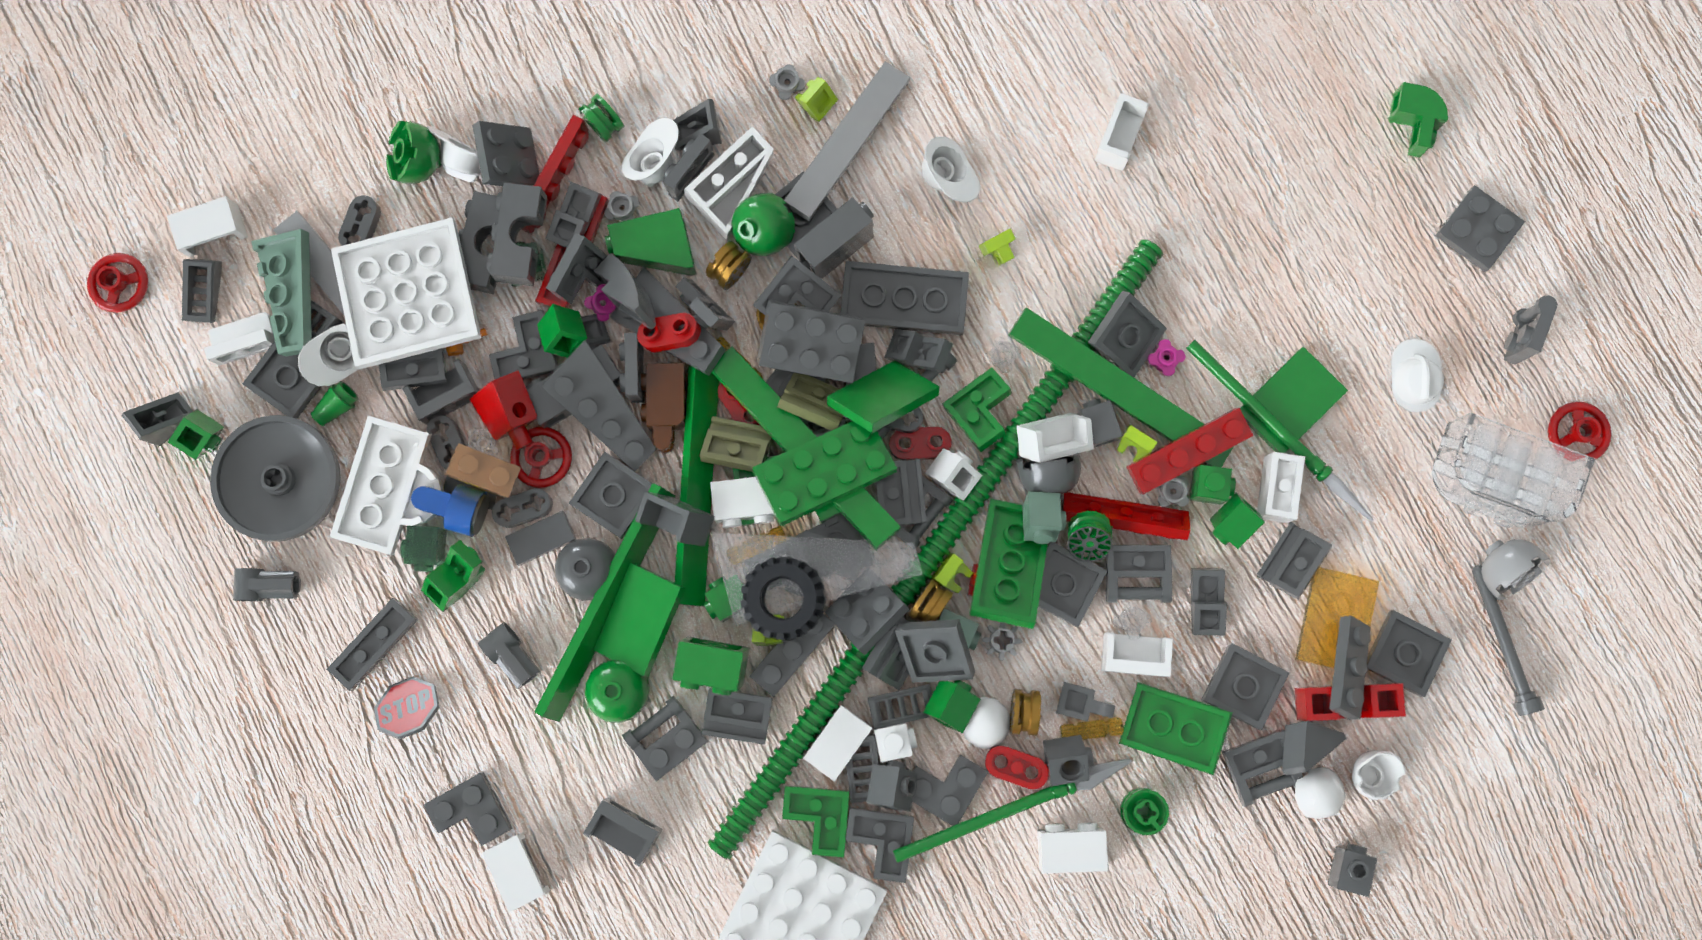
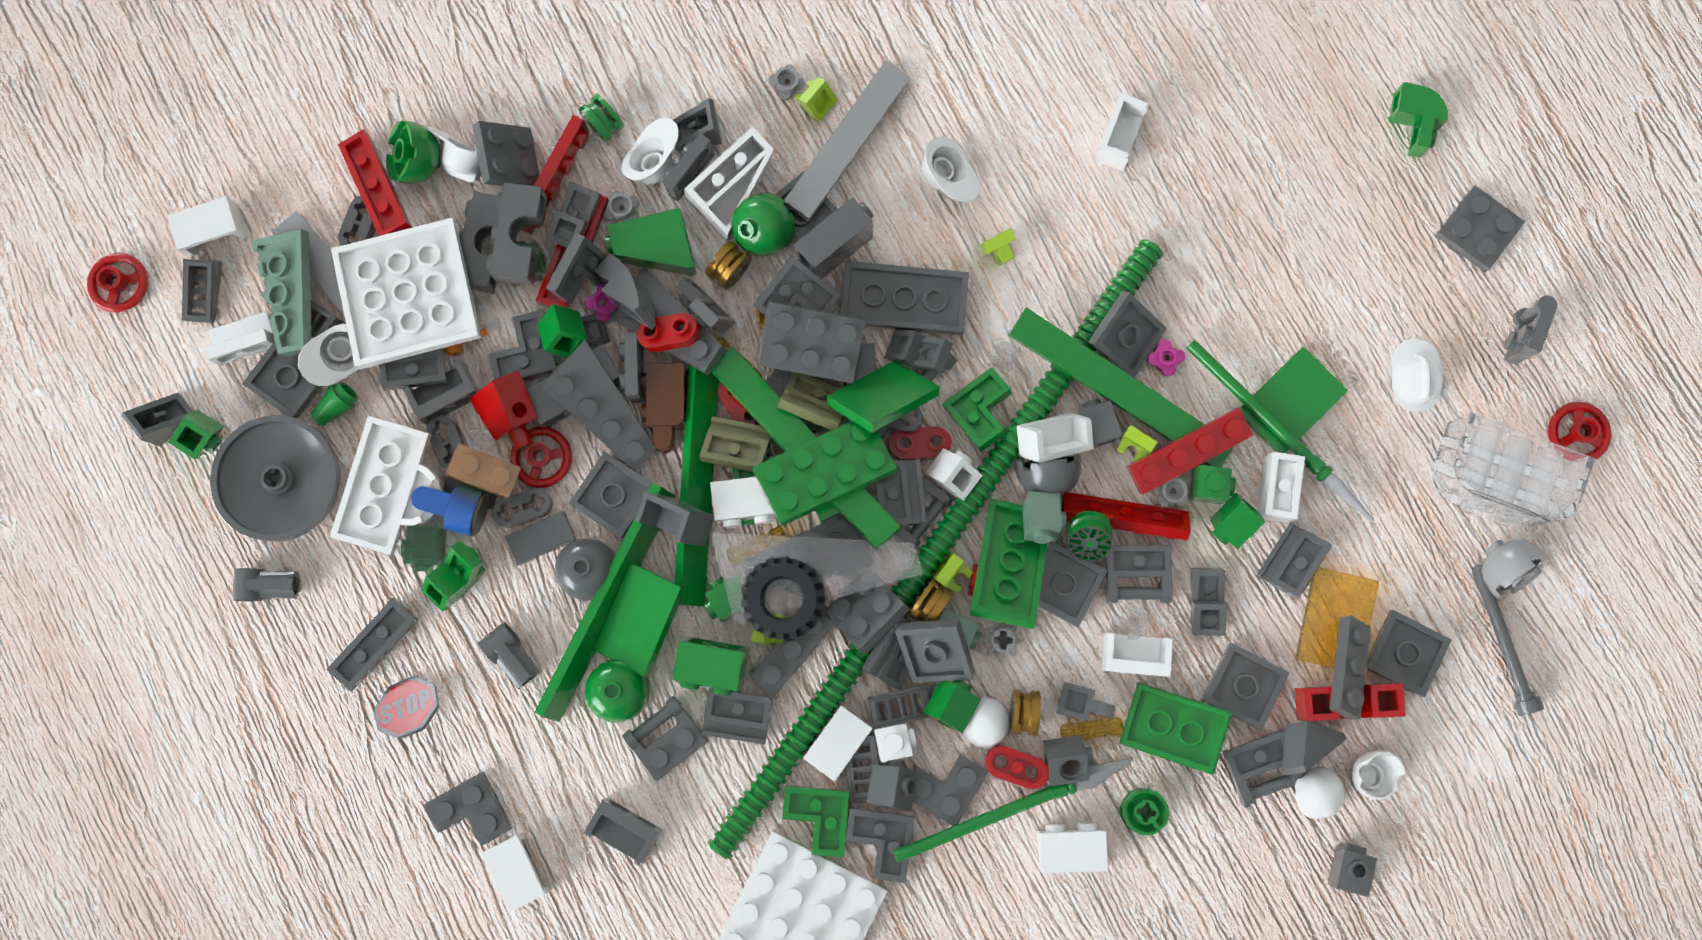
none -> red plate [337,129,412,236]

